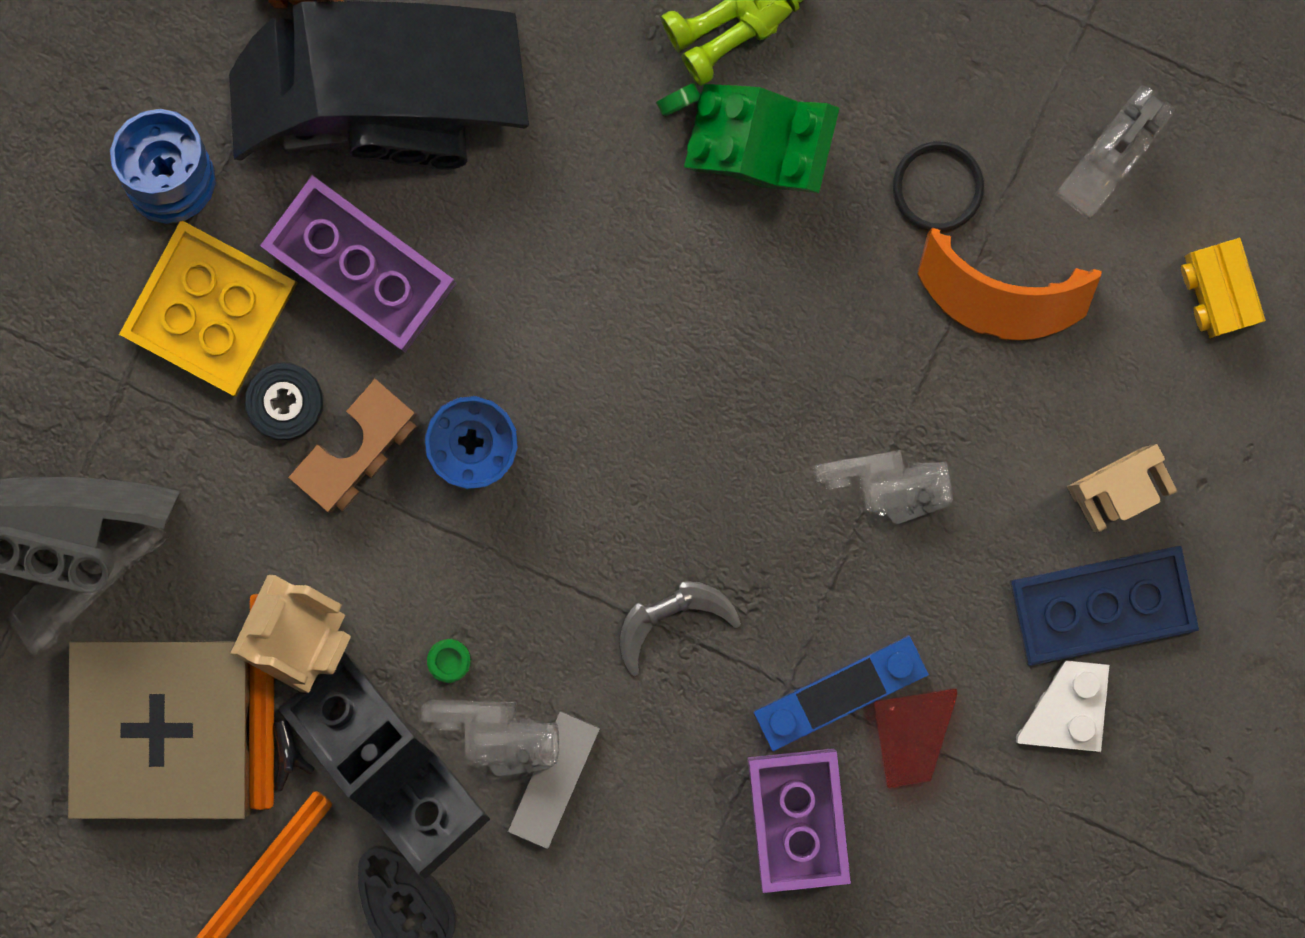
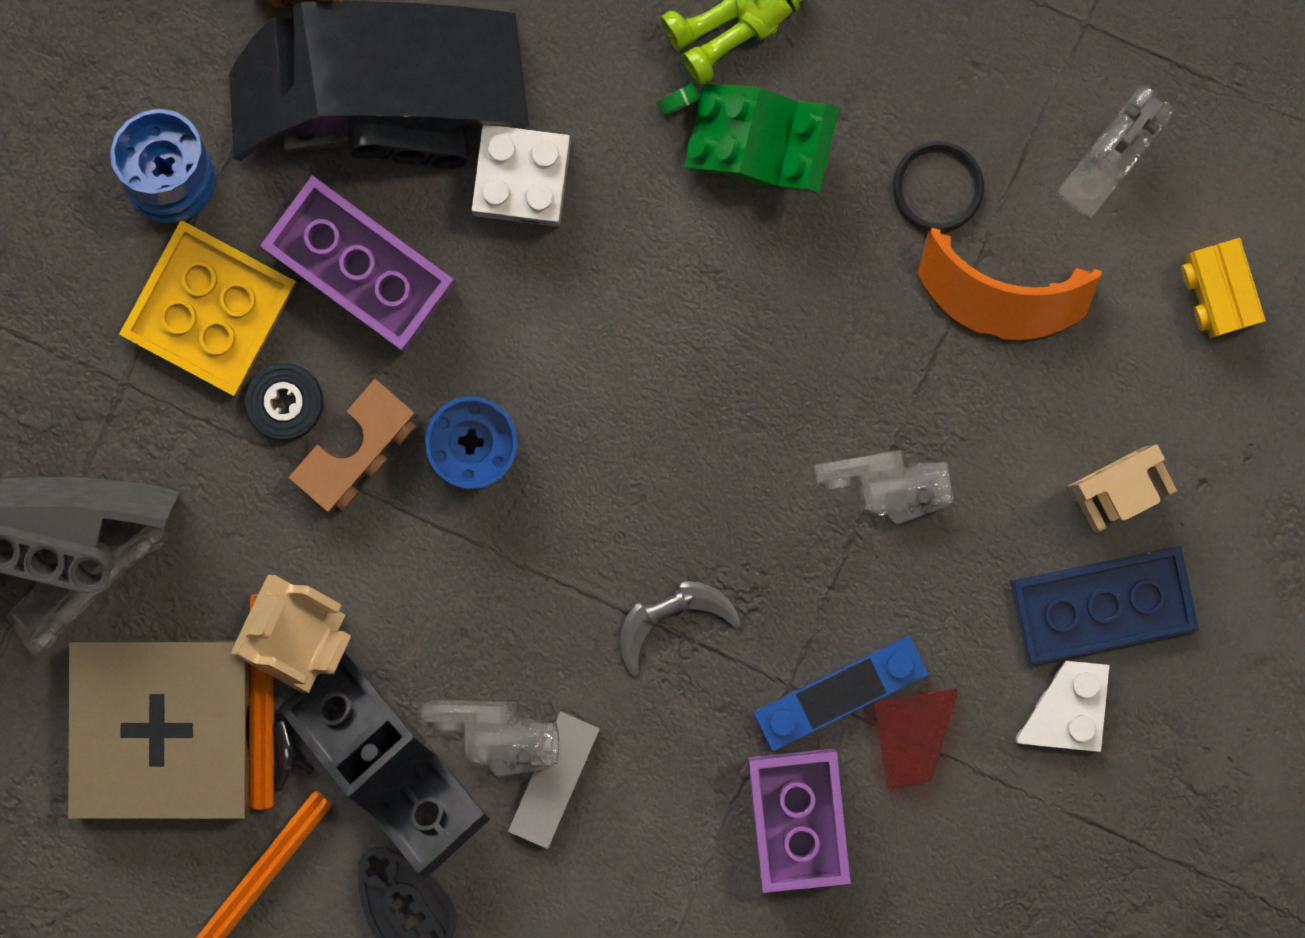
green tile [427,639,471,683] -> none
none -> white brick [472,124,571,227]

